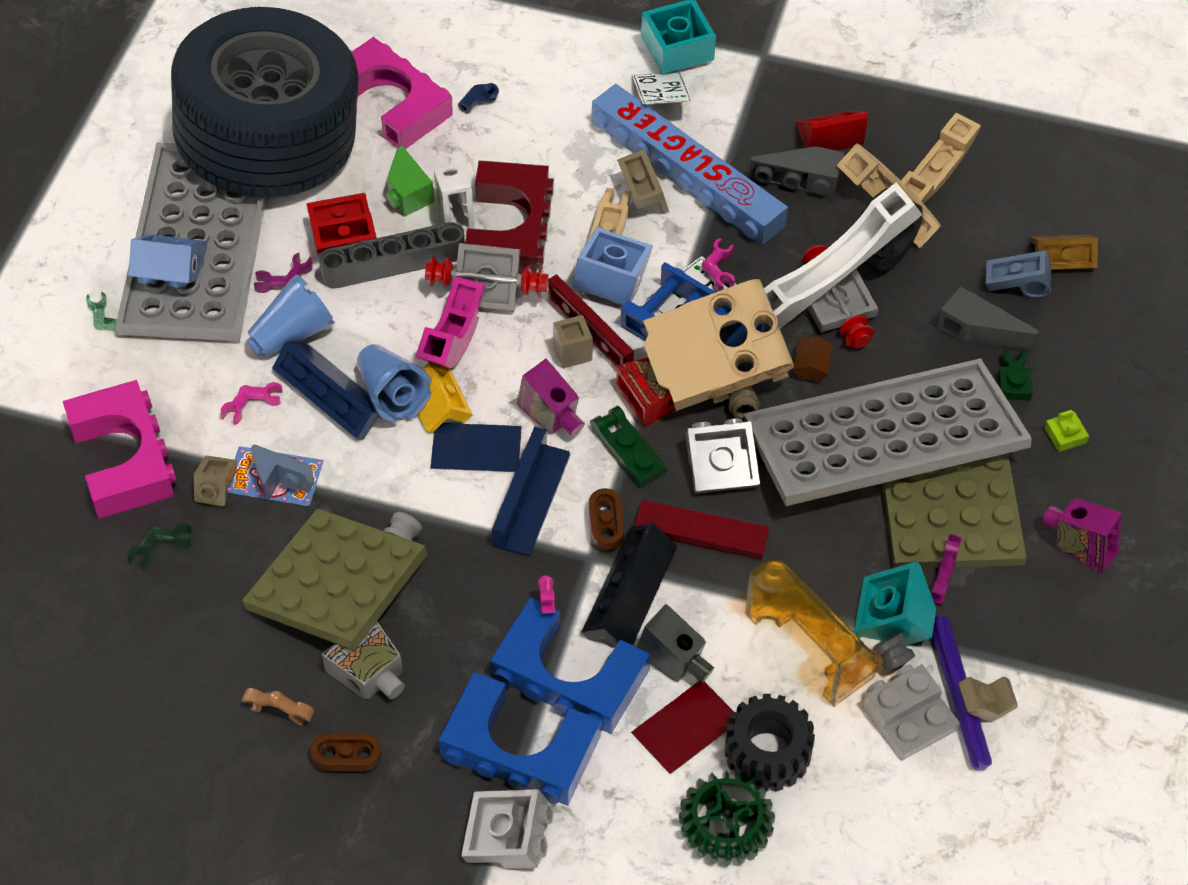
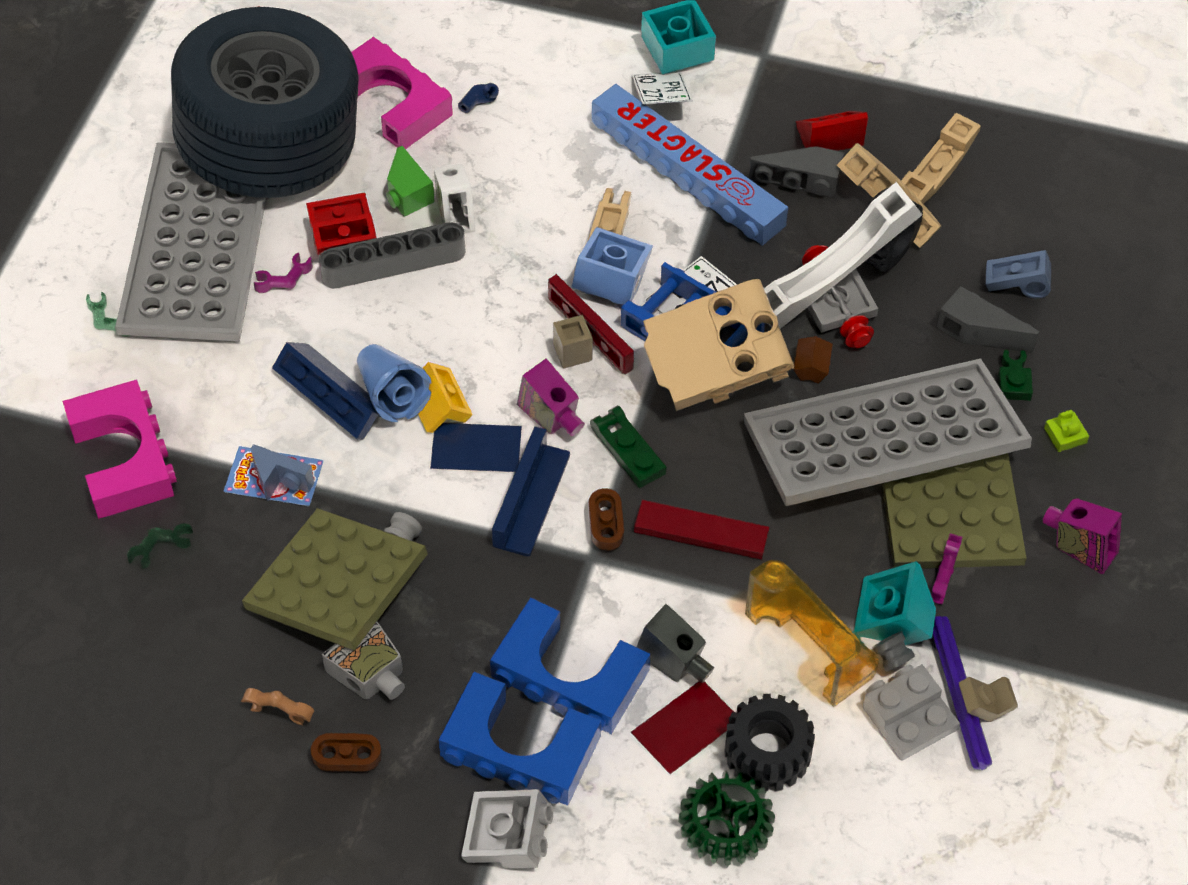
medium blue slope [128,234,208,287] -> none
dark tan bracket [194,455,237,506] -> none
dark pink arm [220,382,283,425] -> none
medium blue cone [246,275,335,357] -> none
dark pink arch [415,276,486,368] -> none
light grey plate [425,243,549,311] -> none
dark red arch [465,160,554,275] -> none
dark pink arm [538,576,555,613] -> none
black panel [581,523,677,645] -> none
red torso [616,357,675,428] -> none
dark tan panel [617,149,669,213] -> none
plate [685,418,760,494] -> none
dark pink arm [702,238,735,292] -> none
dark tan cone [729,386,760,420] -> none
pearl gold panel [1030,235,1098,269] -> none

